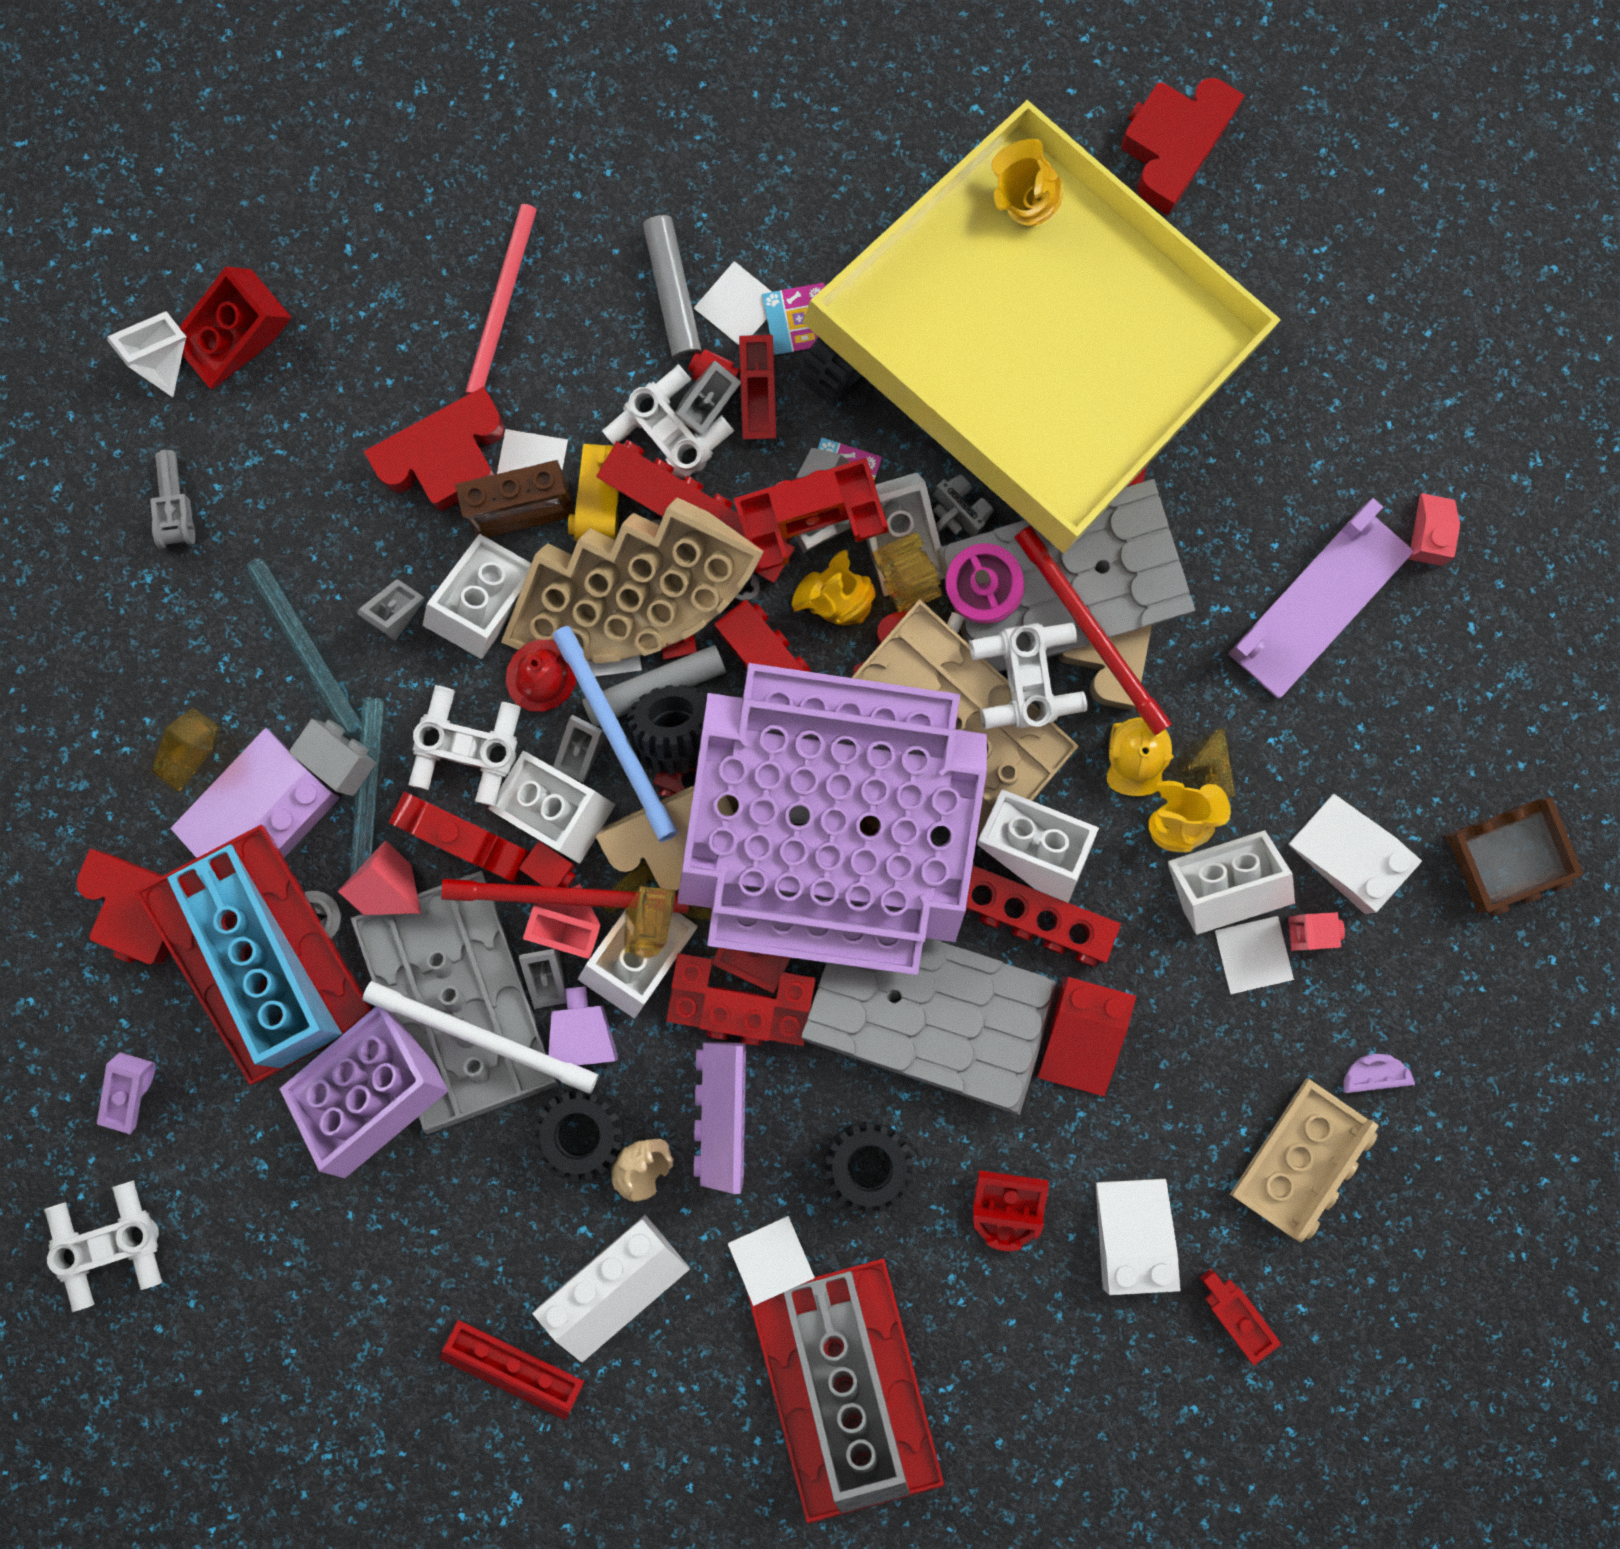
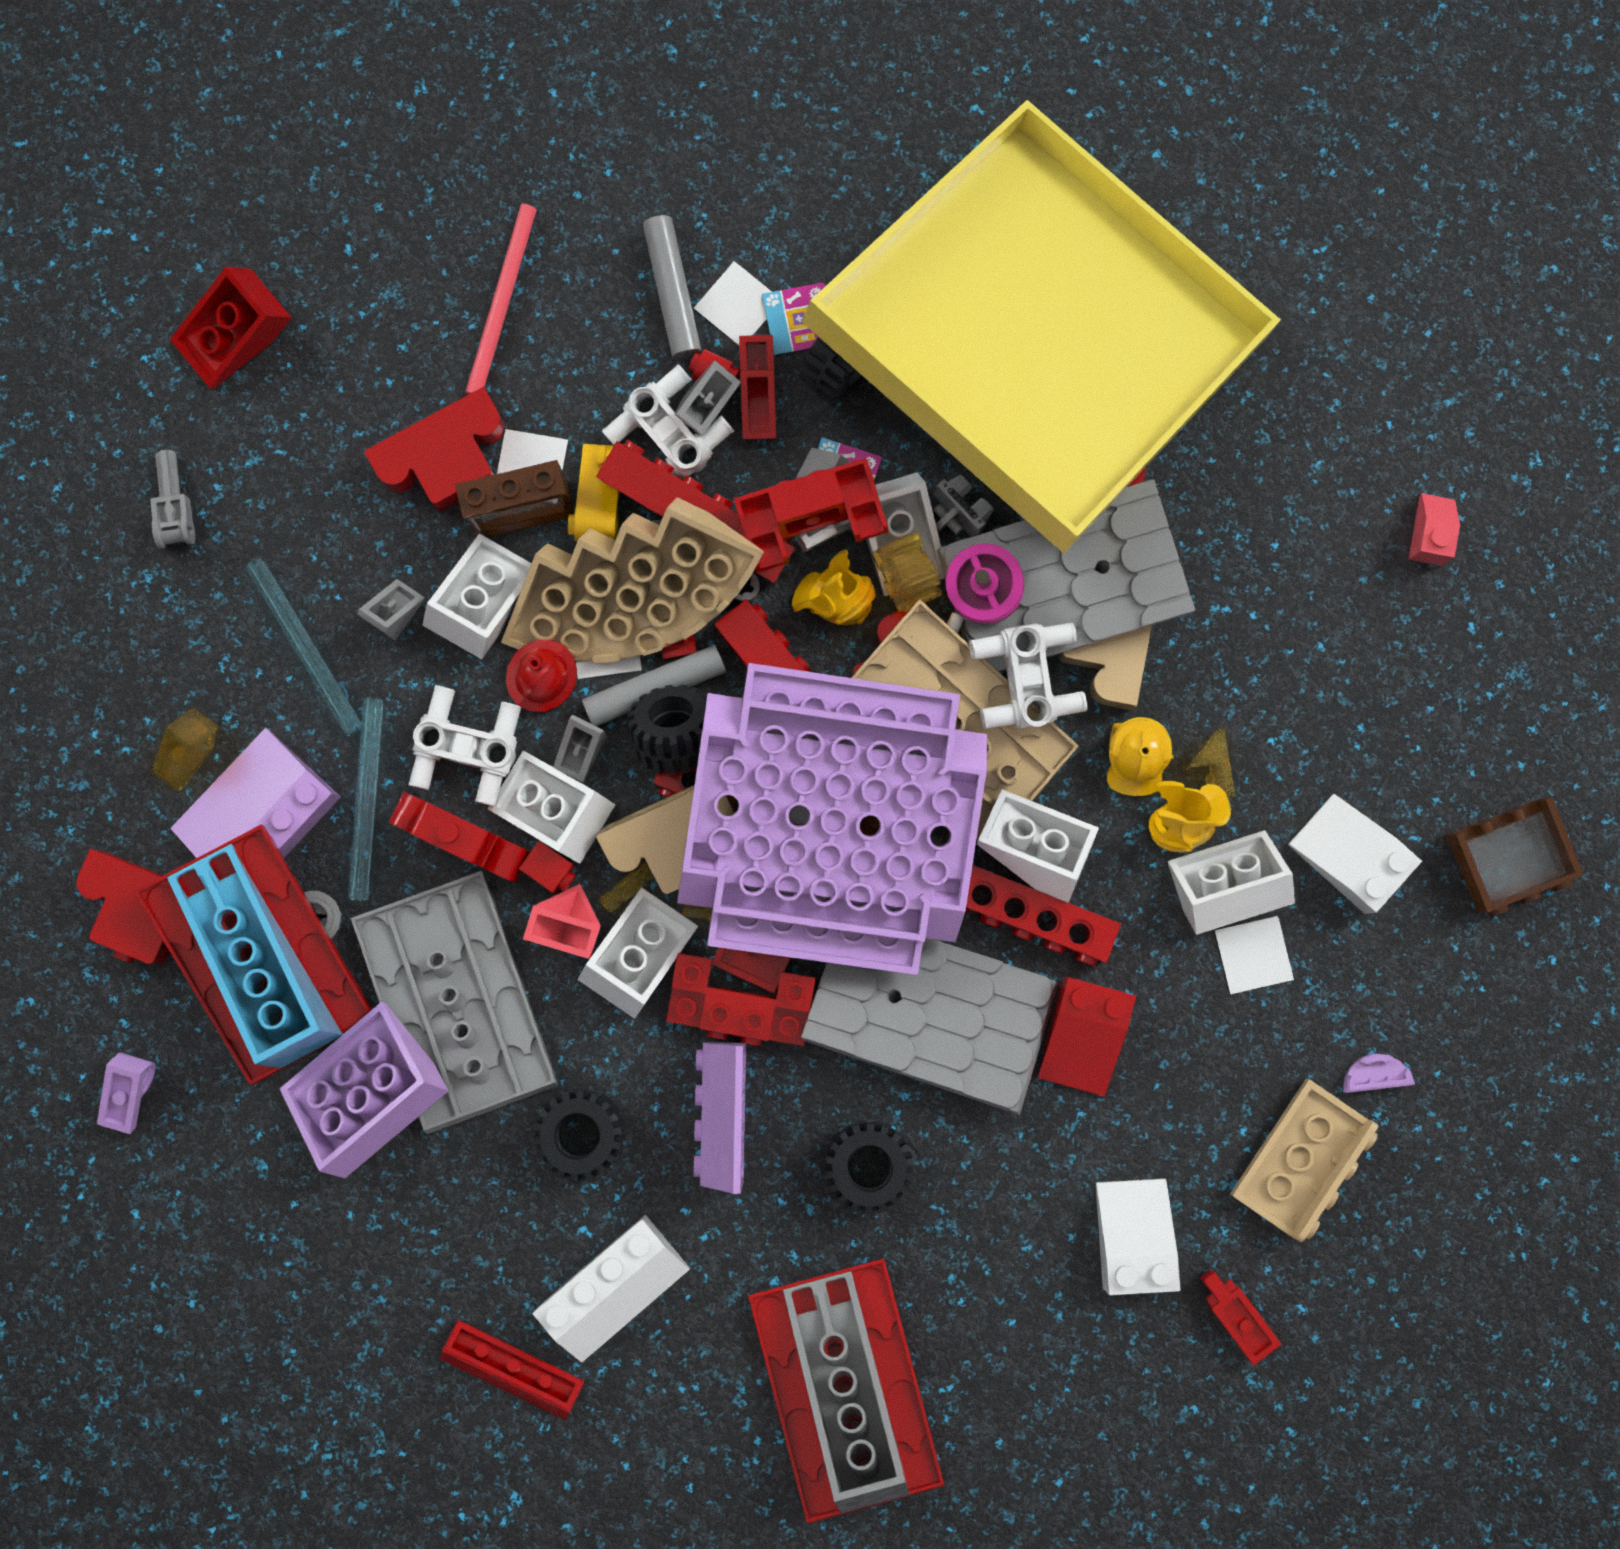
white piece [44,1181,163,1312] -> none
white slope [107,311,186,397] -> none
light grey brick [288,719,377,796] -> none
coral slope [337,841,421,915] -> none
white piece [363,981,599,1094] -> none
red piece [441,879,689,913] -> none
light grey slope [519,949,567,1009] -> none
lavender torso [548,986,618,1065] -> none
light blue piece [552,626,678,842] -> none
tan hair [611,1139,674,1202] -> none
clear yellow slope [624,886,675,958] -> none
white sticker [728,1216,815,1306] -> none
red slope [973,1170,1049,1251] -> none
yellow helmet [992,139,1063,226] -> none
red piece [1014,525,1172,736] -> none
red brick [1121,78,1245,216] -> none
lavender bracket [1228,498,1413,698] -> none
coral slope [1288,912,1345,951] -> none

